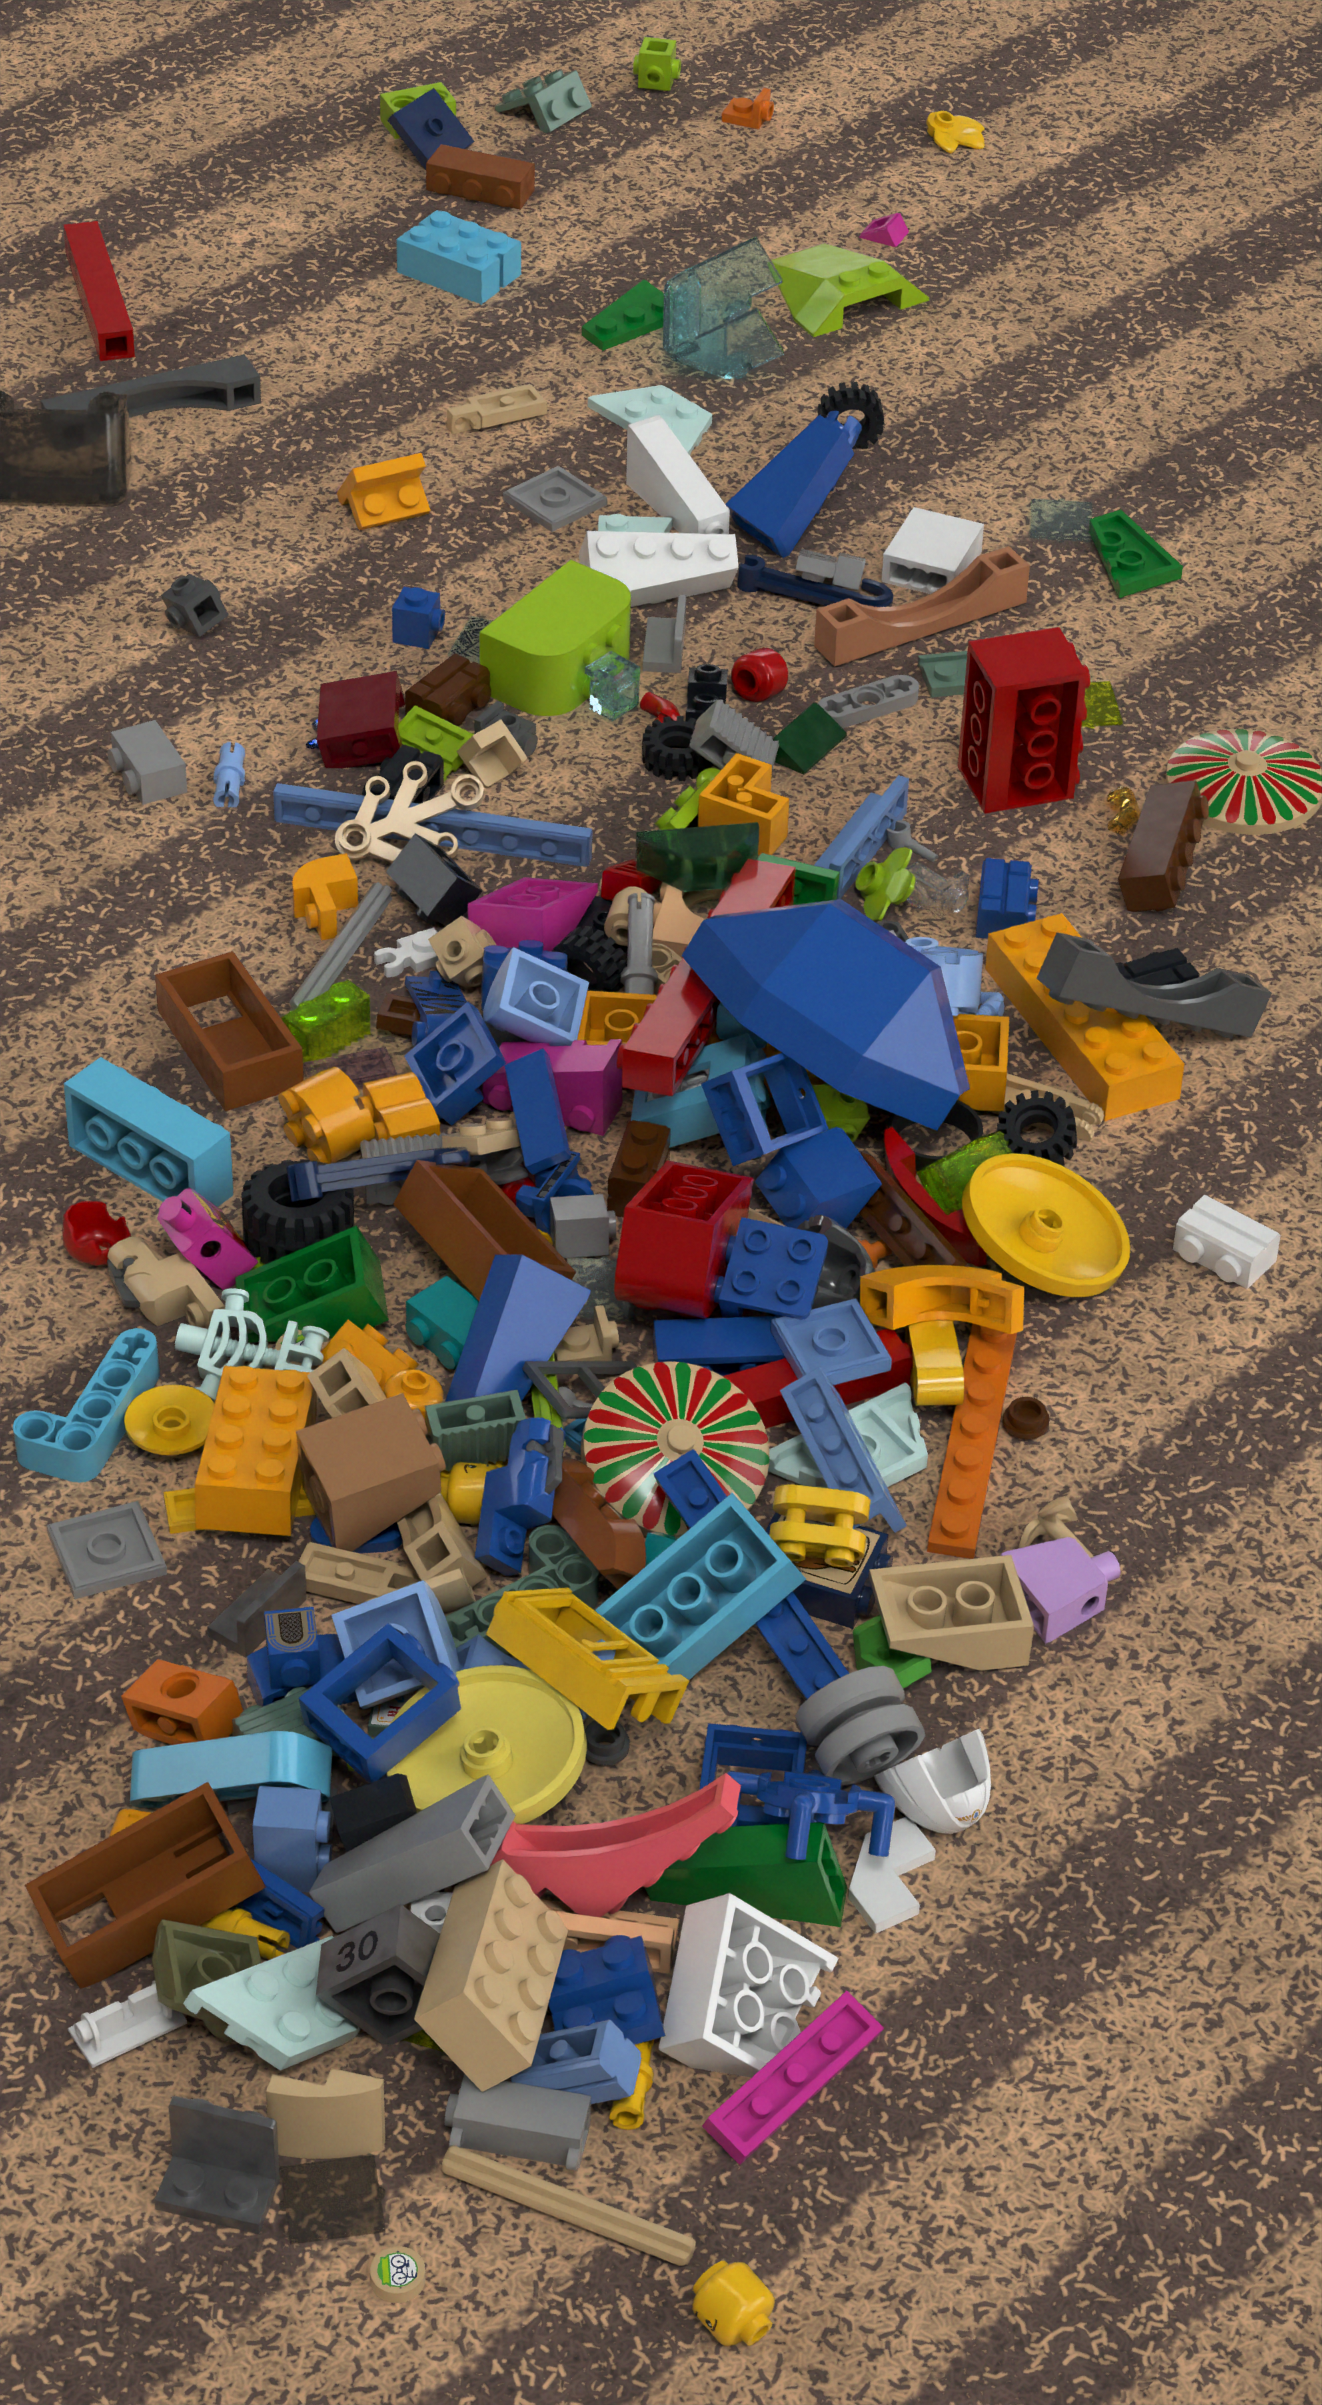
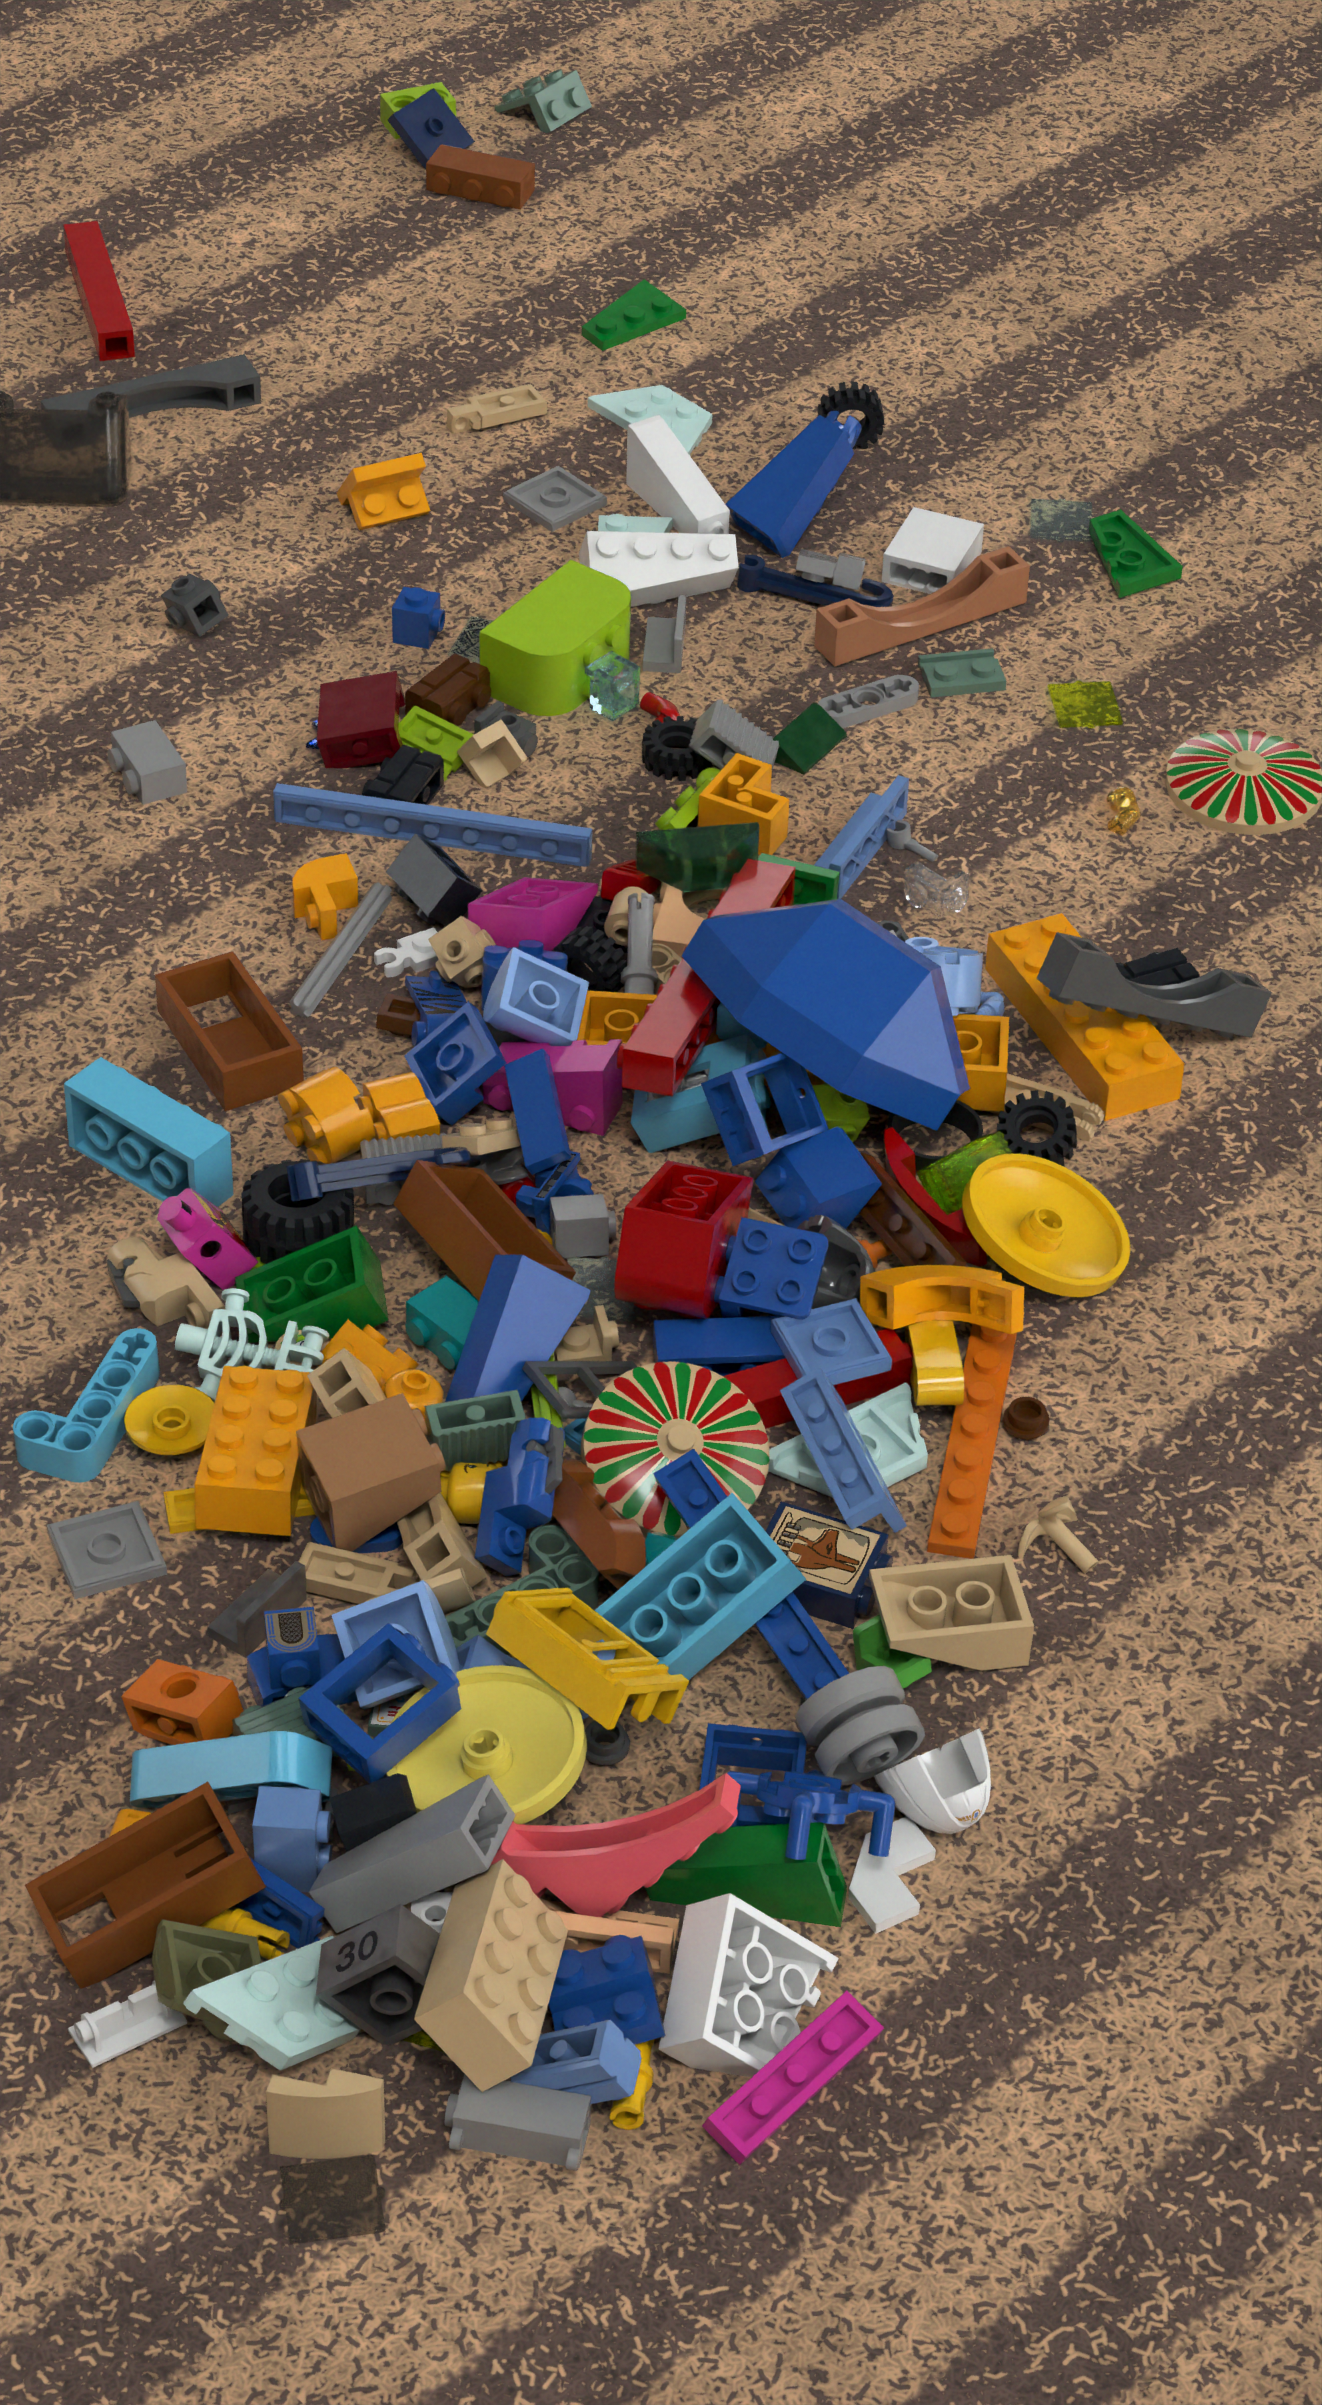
red hair [62,1201,131,1266] -> none
flat silver bracket [154,2096,280,2234] -> none
light blue pin [213,742,245,807] -> none
clear neon green brick [280,979,371,1069] -> none
tile [303,1047,397,1090] -> none
tan plant [335,761,484,863] -> none
tile [370,2246,425,2303] -> none
medium azure piece [396,210,521,305] -> none
tan axle [441,2146,696,2266] -> none
reddish brown brick [607,1120,671,1217] -> none
lime brick [633,37,681,91] -> none
clear light blue windscreen [663,236,784,379] -> none
black slope [686,664,728,722] -> none
yellow head [692,2261,775,2346] -> none
orange bracket [722,88,774,129] -> none
red head [731,647,788,702] -> none
lime wedge [767,243,929,337] -> none
yellow brick [769,1484,871,1567] -> none
lime plate [855,847,915,922] -> none
dark pink slope [859,213,909,247] -> none
yellow plate [926,111,985,154] -> none
red brick [958,627,1090,814] -> none
blue brick [976,858,1039,939] -> none
lavender torso [1001,1537,1121,1644] -> none
reddish brown brick [1118,780,1209,912] -> none
white brick [1173,1195,1281,1289] -> none

